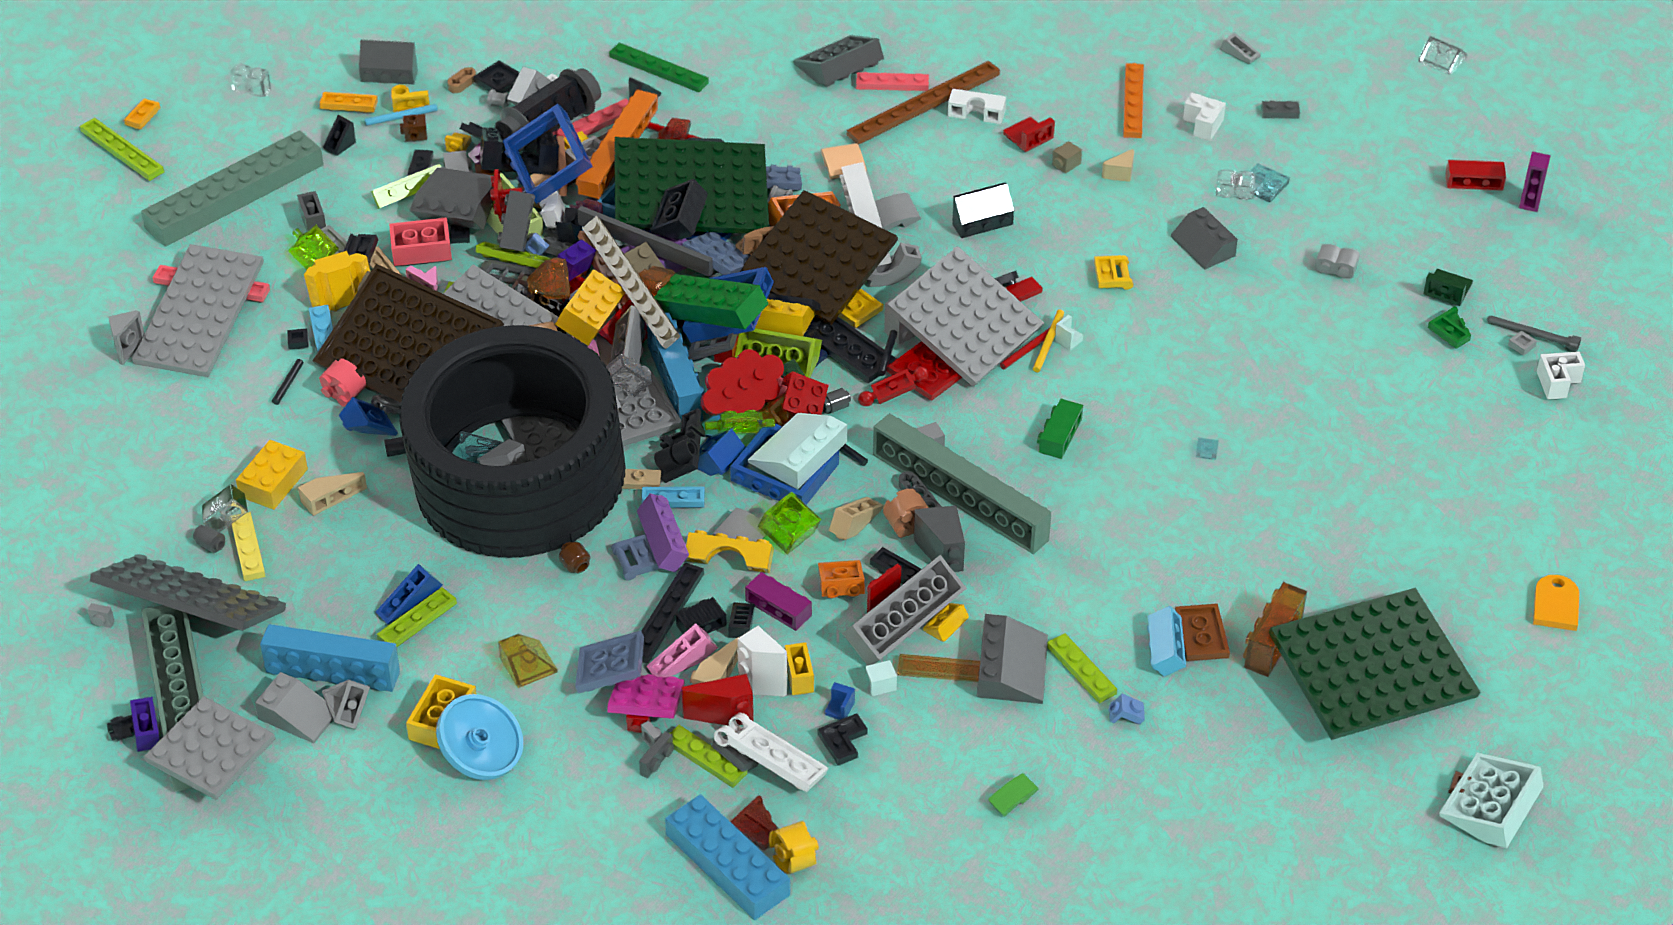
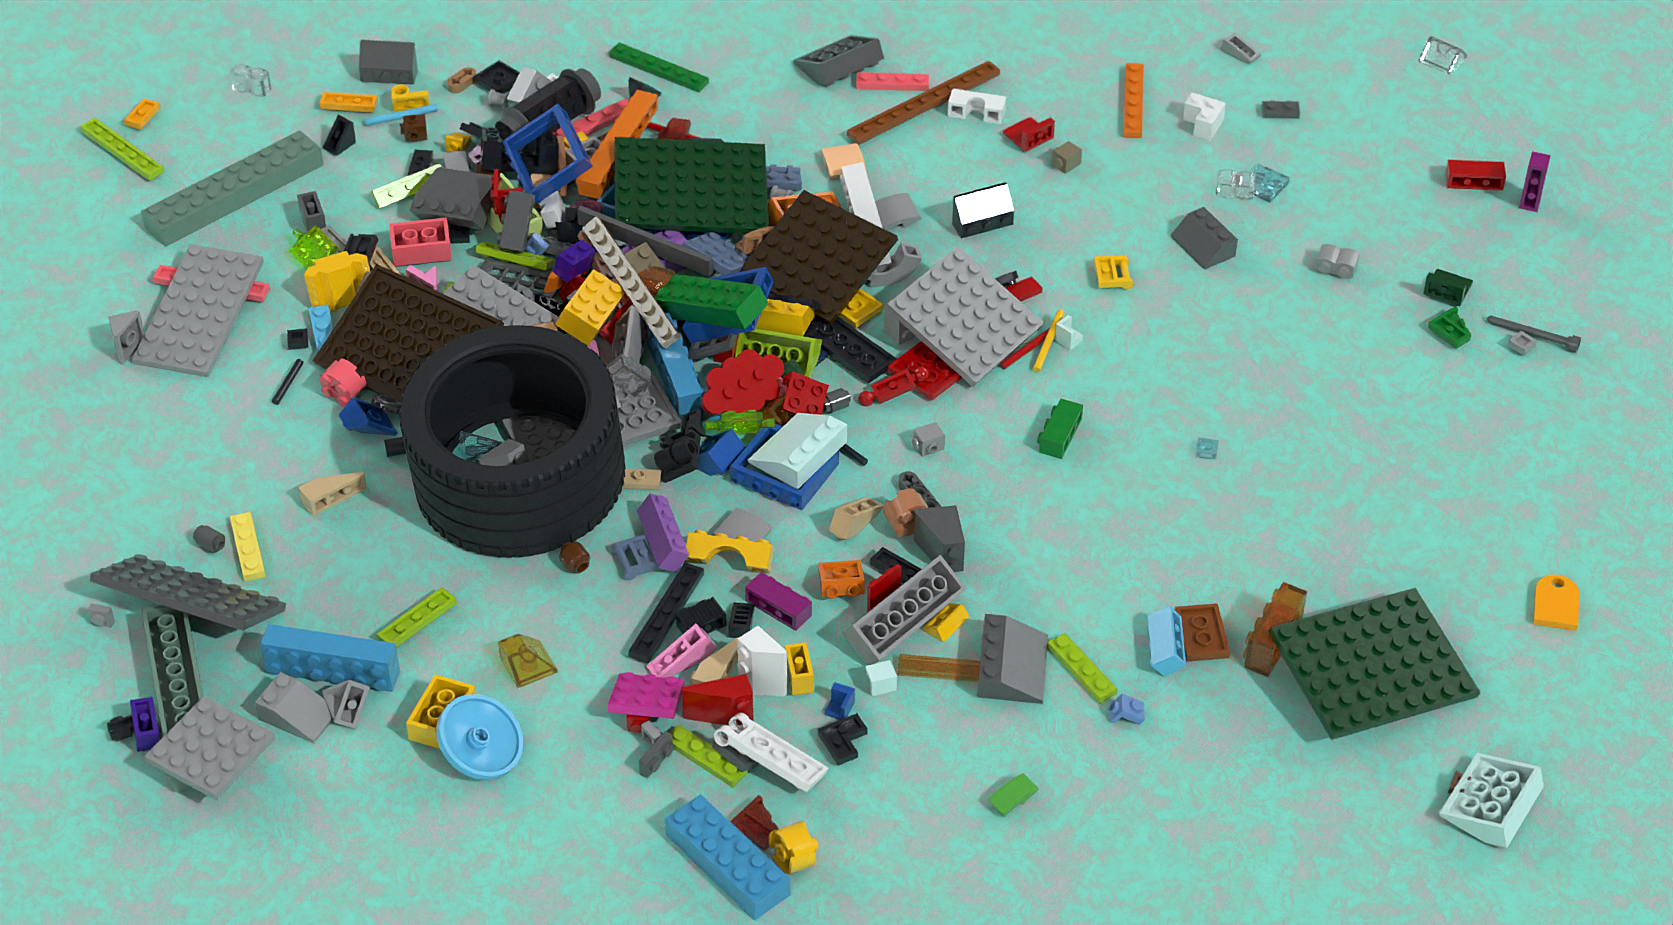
clear piece [202,484,248,532] -> none
yellow brick [236,440,308,510] -> none
blue slope [375,564,443,625] -> none
clear orange slope [527,258,570,299] -> none
sand blue plate [575,631,644,693] -> none
medium azure plate [642,487,705,508] -> none
black slope [650,179,708,240] -> none
clear neon green brick [757,491,822,555] -> none
sand green brick [873,413,1051,555] -> none
black bar [878,330,898,376] -> none
tan slope [1102,149,1134,182] -> none
white brick [1537,352,1585,399] -> none

